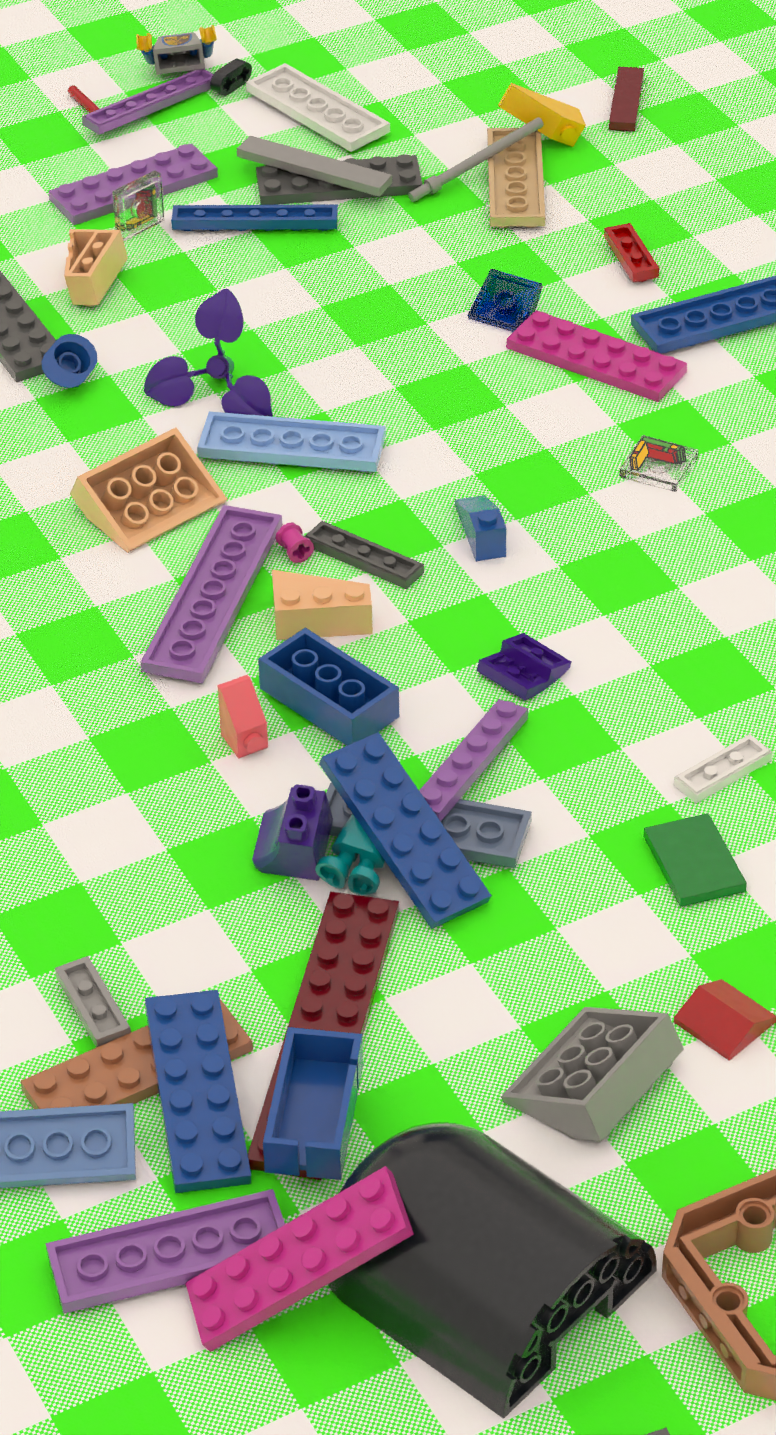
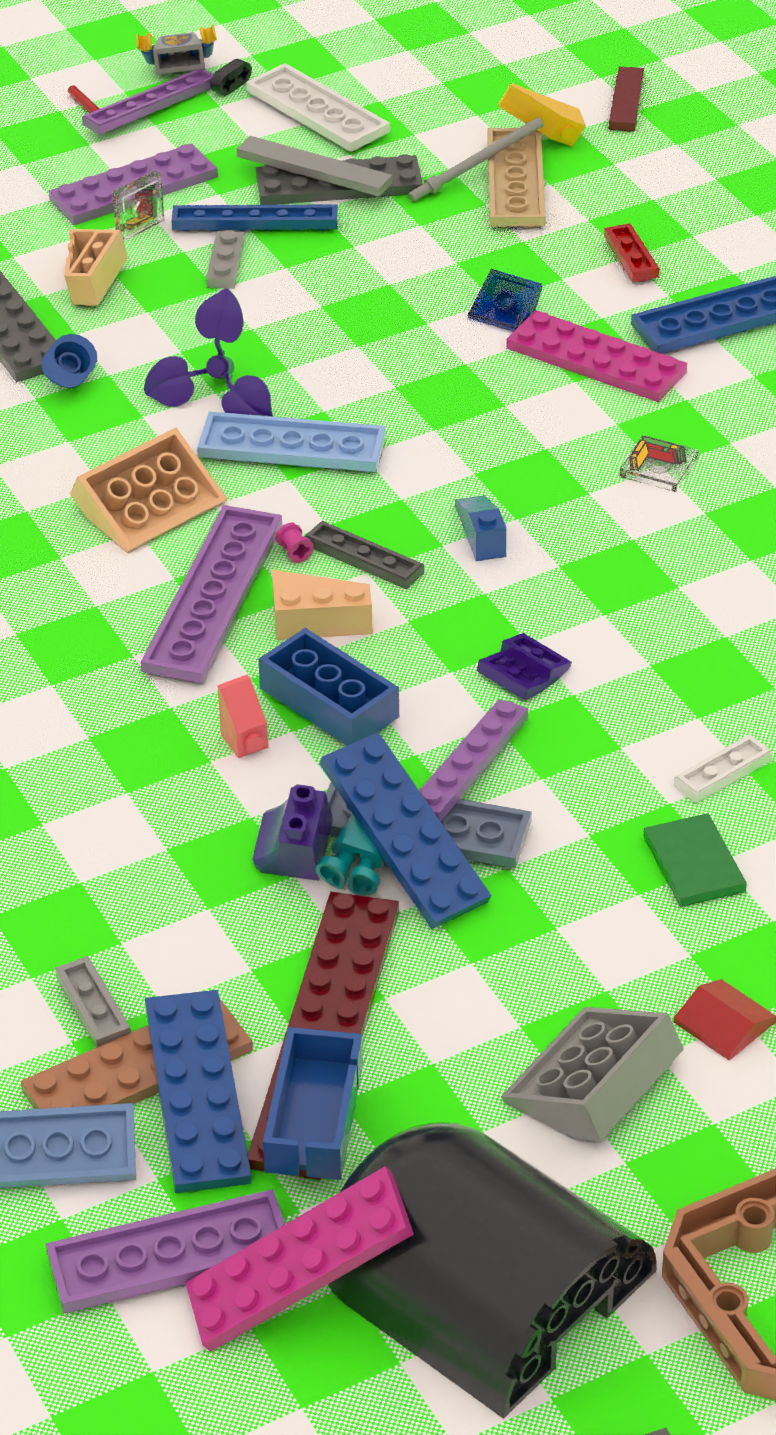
none -> light grey plate [206,230,245,289]

